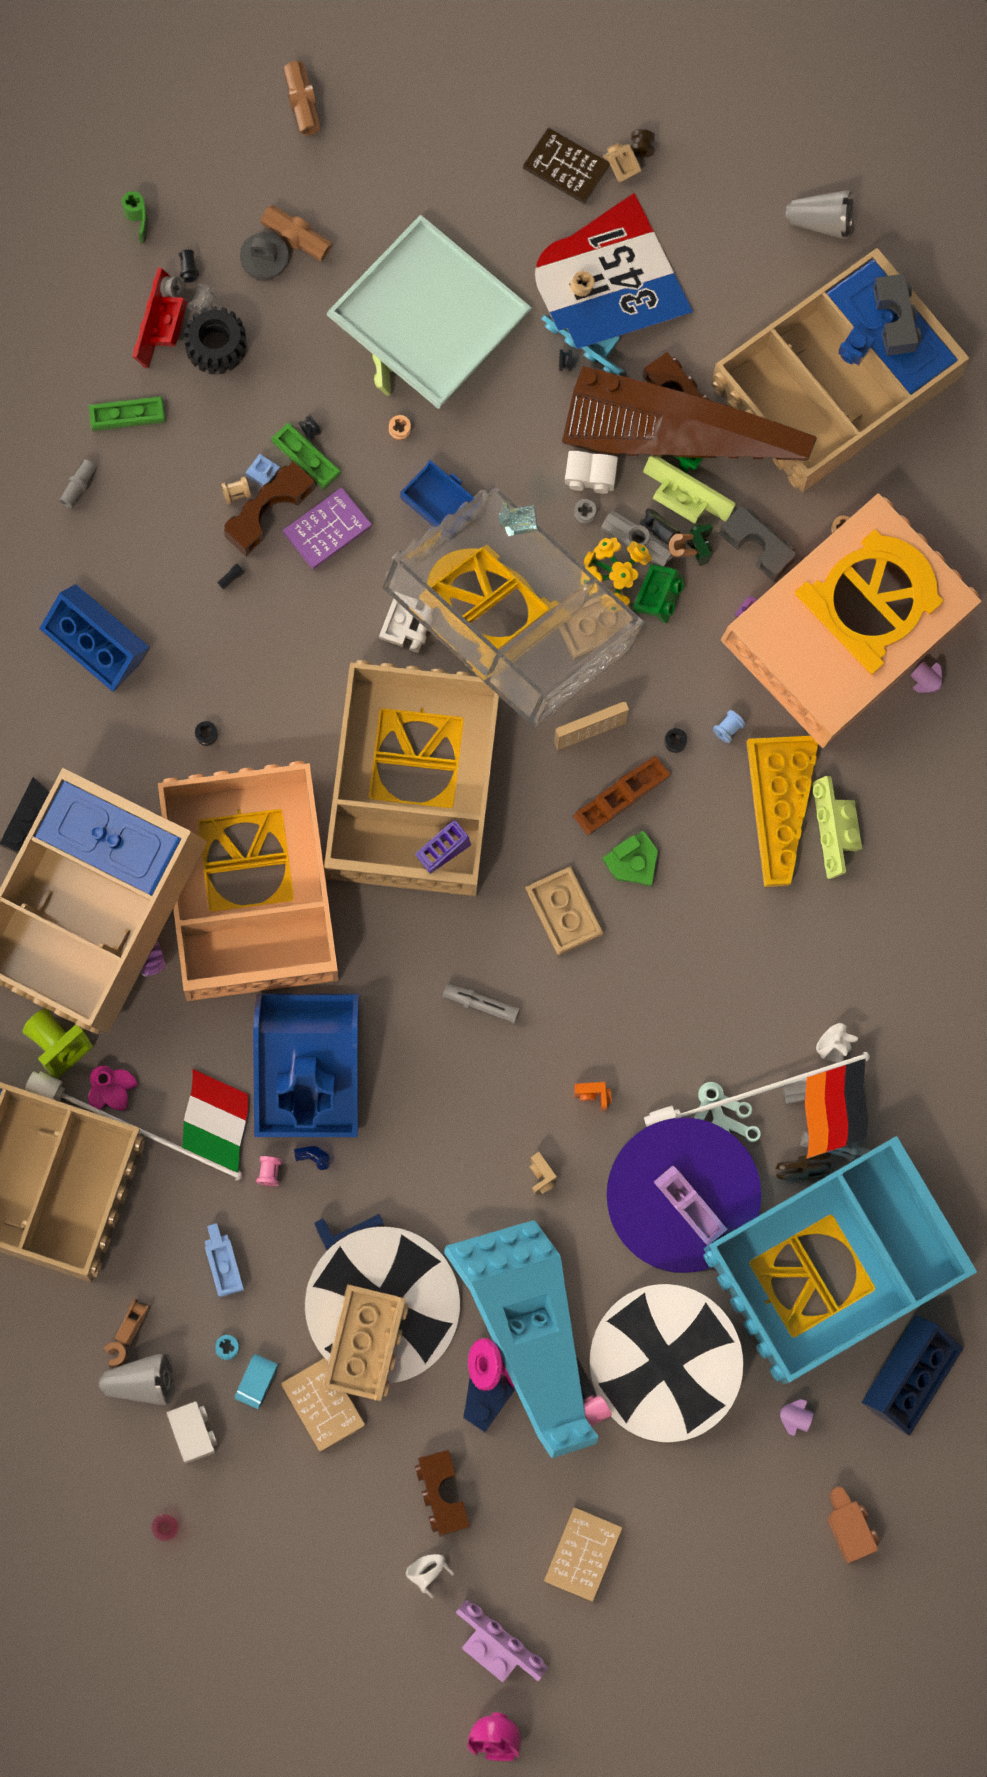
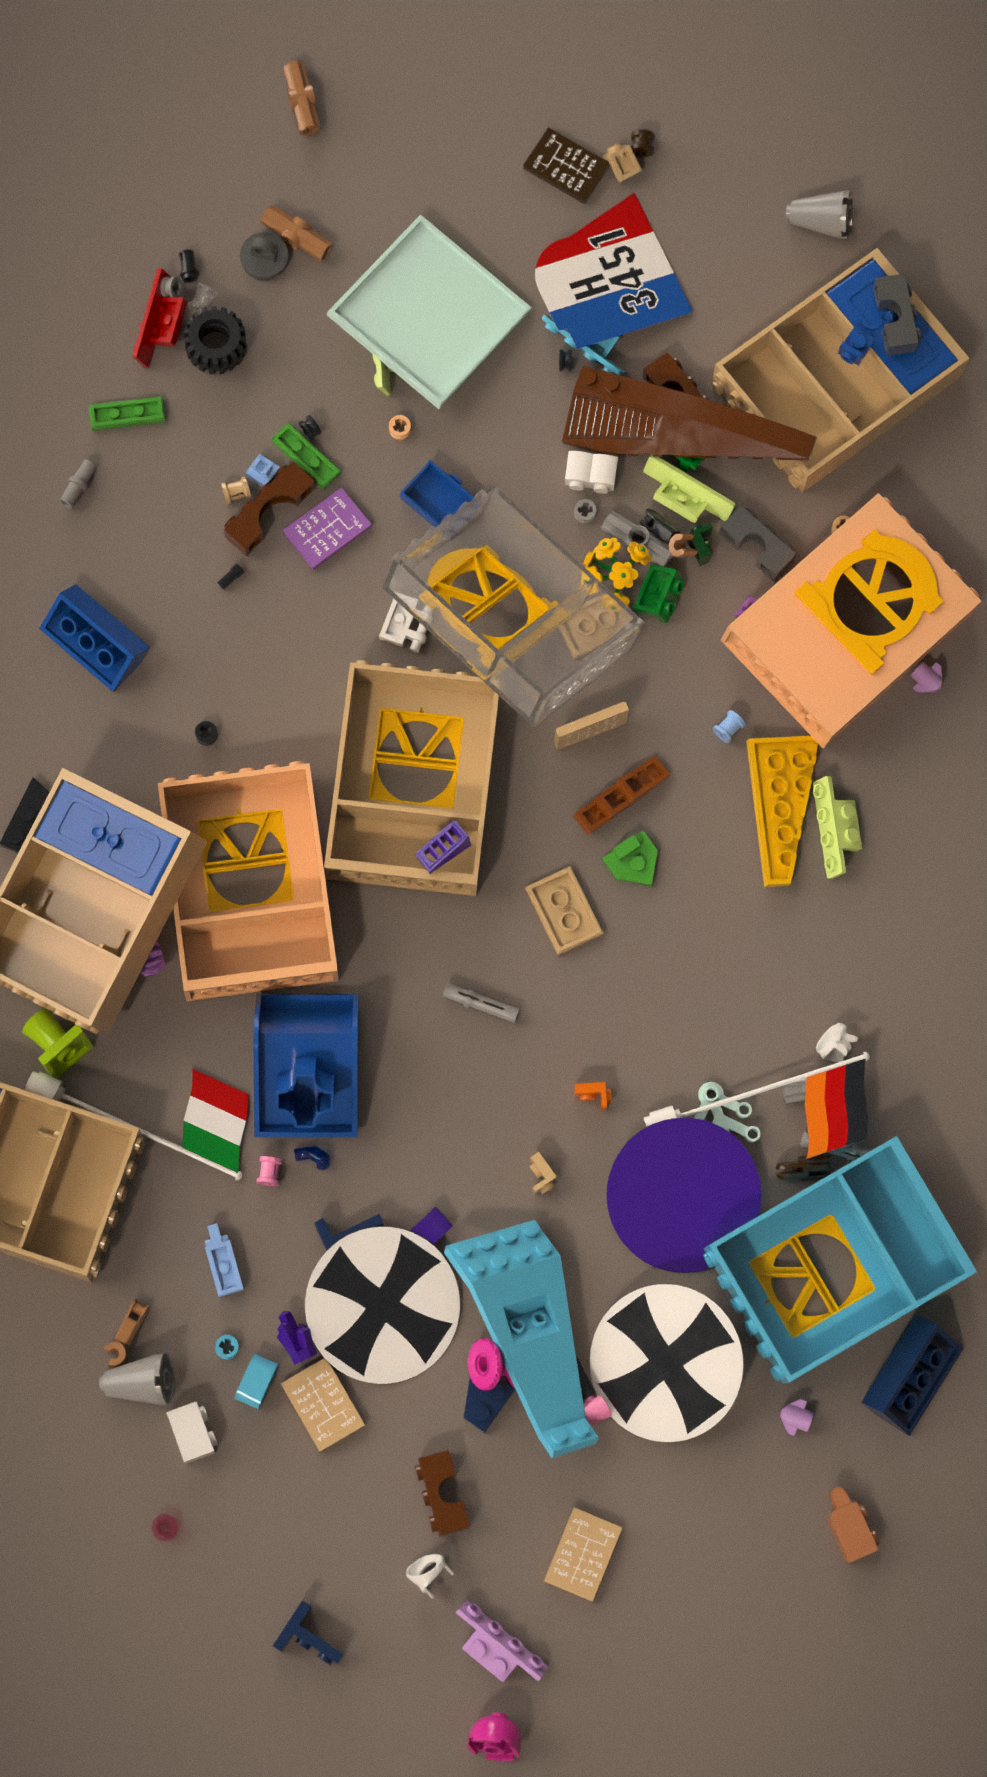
dark pink plate [88,1066,137,1111] -> none
bright green panel [122,191,147,243] -> none
tan bracket [322,1285,408,1401] -> none
clear light blue bracket [499,501,538,536] -> none
tan bush [570,271,594,296] -> none
lavender slope [654,1166,727,1246] -> none
black bush [664,728,687,753] -> none
none -> dark blue bracket [273,1601,344,1665]
none -> dark purple rock [277,1311,317,1365]
none -> dark purple slope [410,1206,453,1245]

